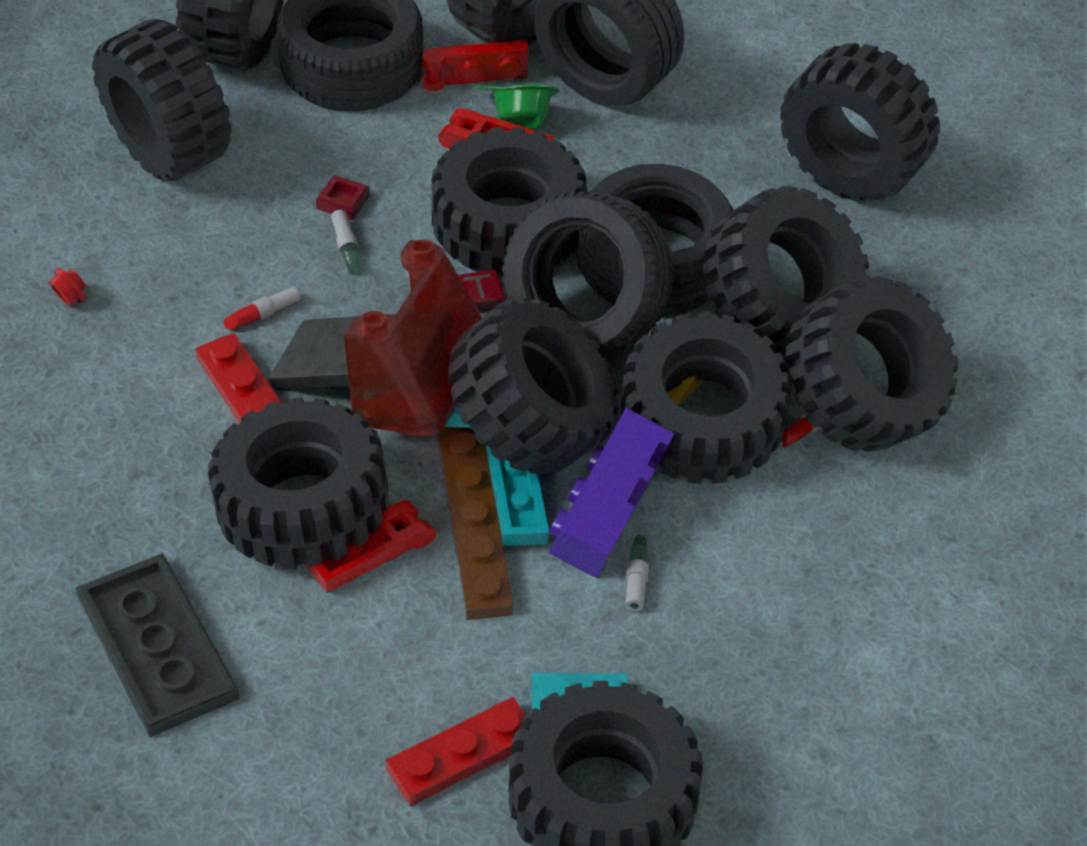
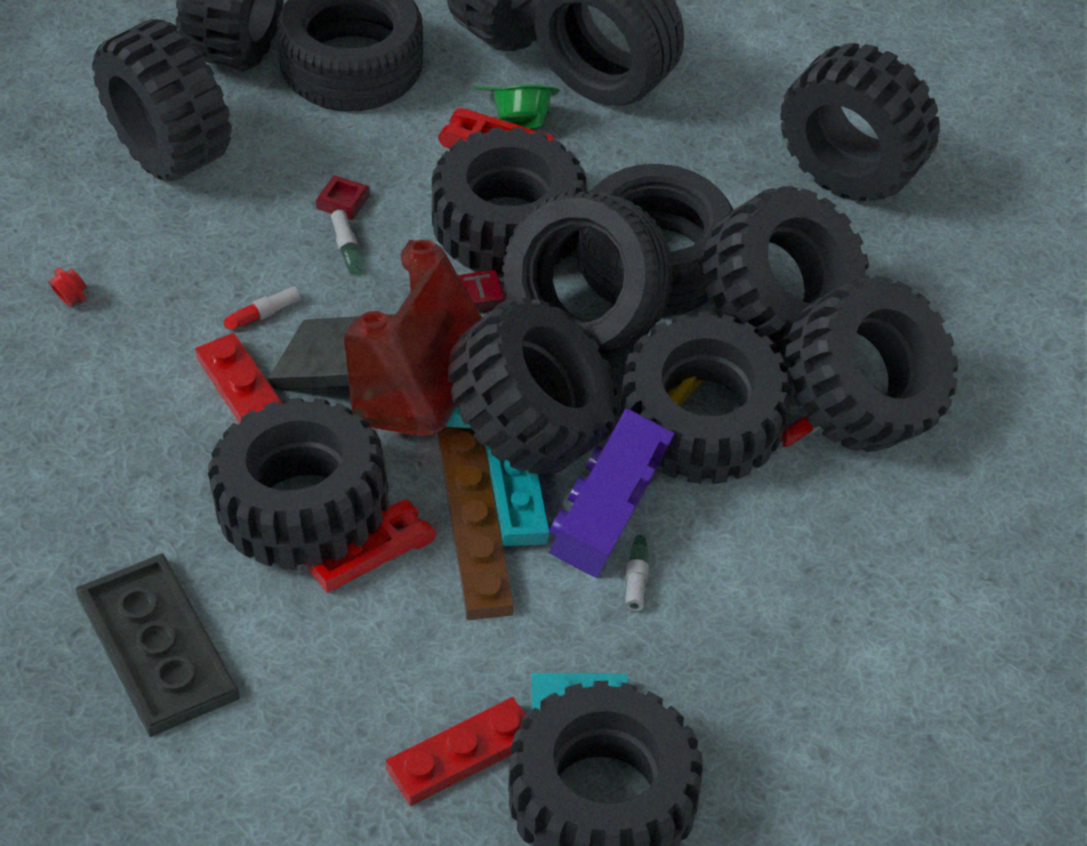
red plate [422,40,529,91] -> none

